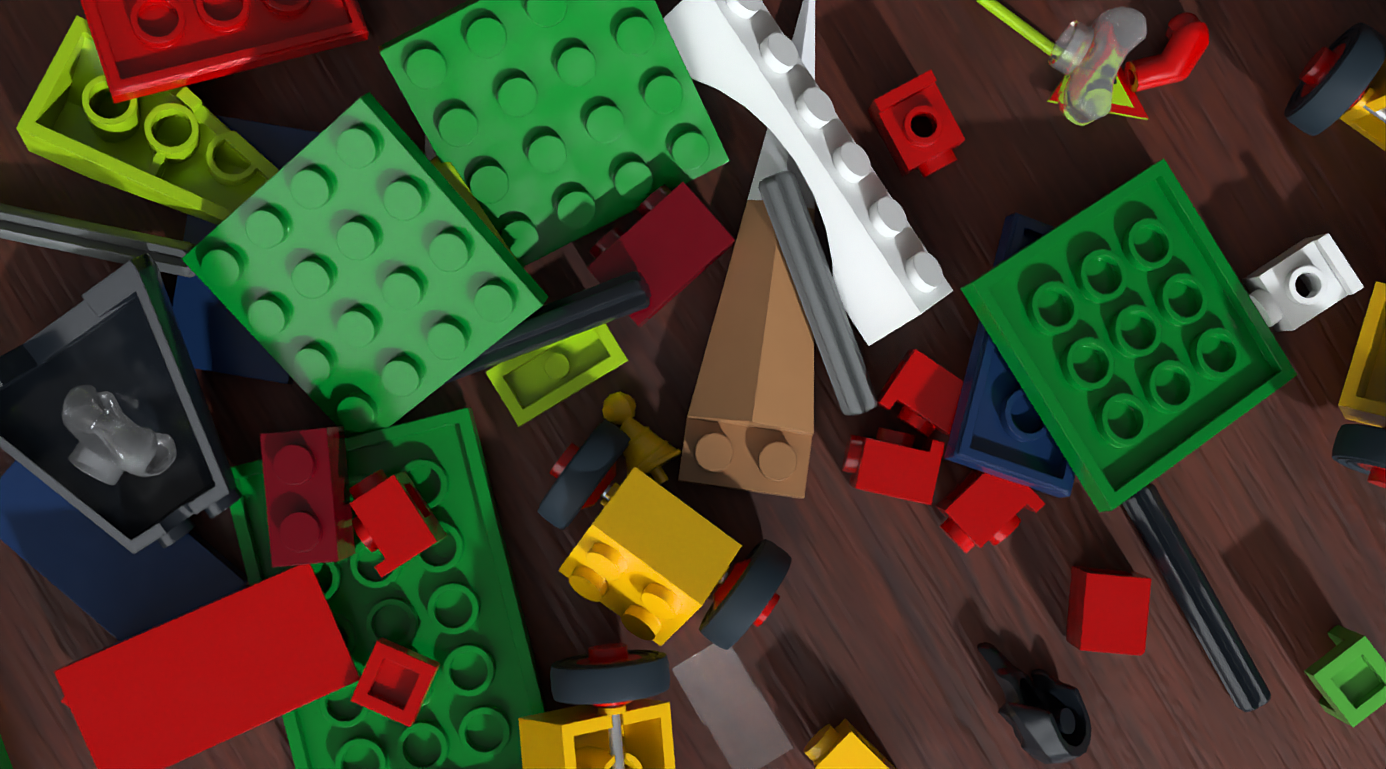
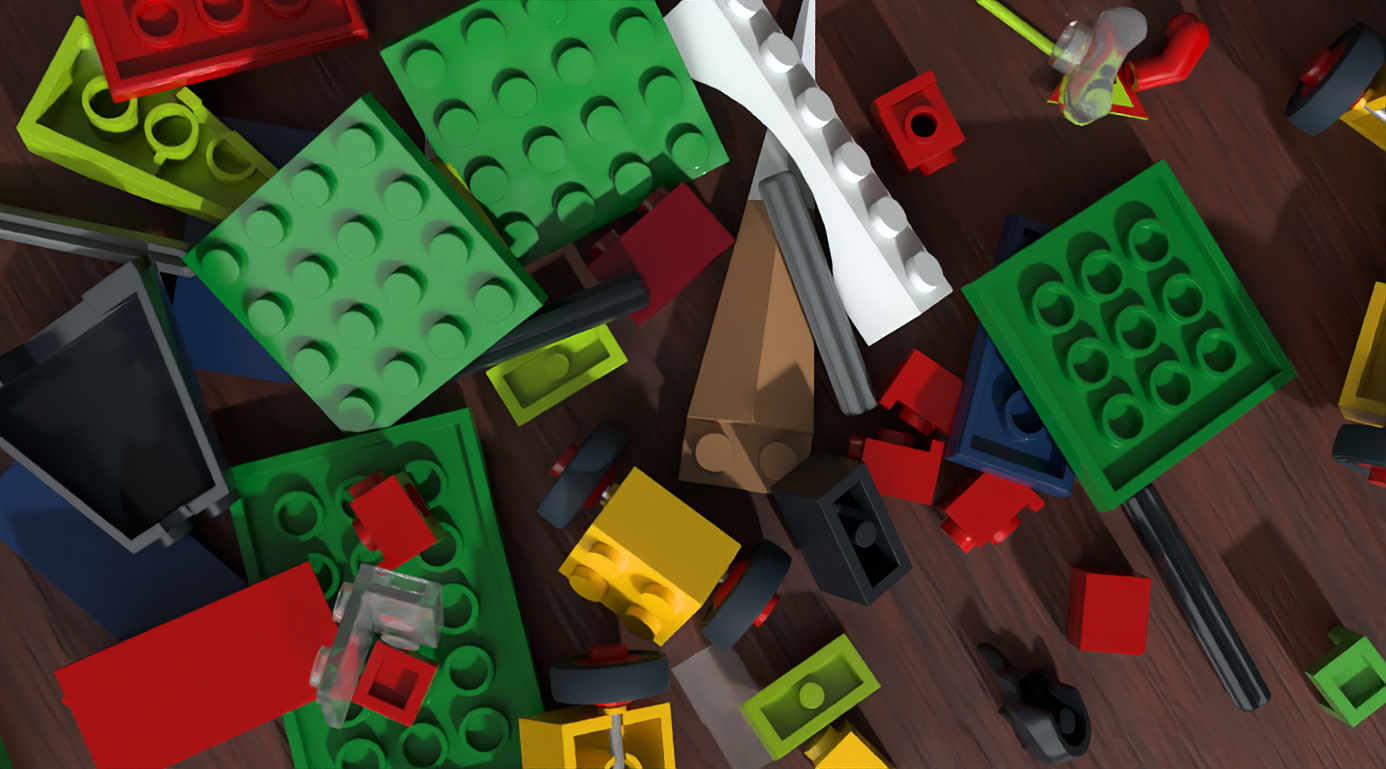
clear piece [61,384,177,485] -> none
dark red brick [260,426,355,567] -> none
yellow piece [602,391,681,485] -> none
white brick [1242,233,1364,332] -> none
none -> clear bracket [310,563,444,729]
none -> lime plate [738,633,881,761]
none -> black brick [770,451,913,606]

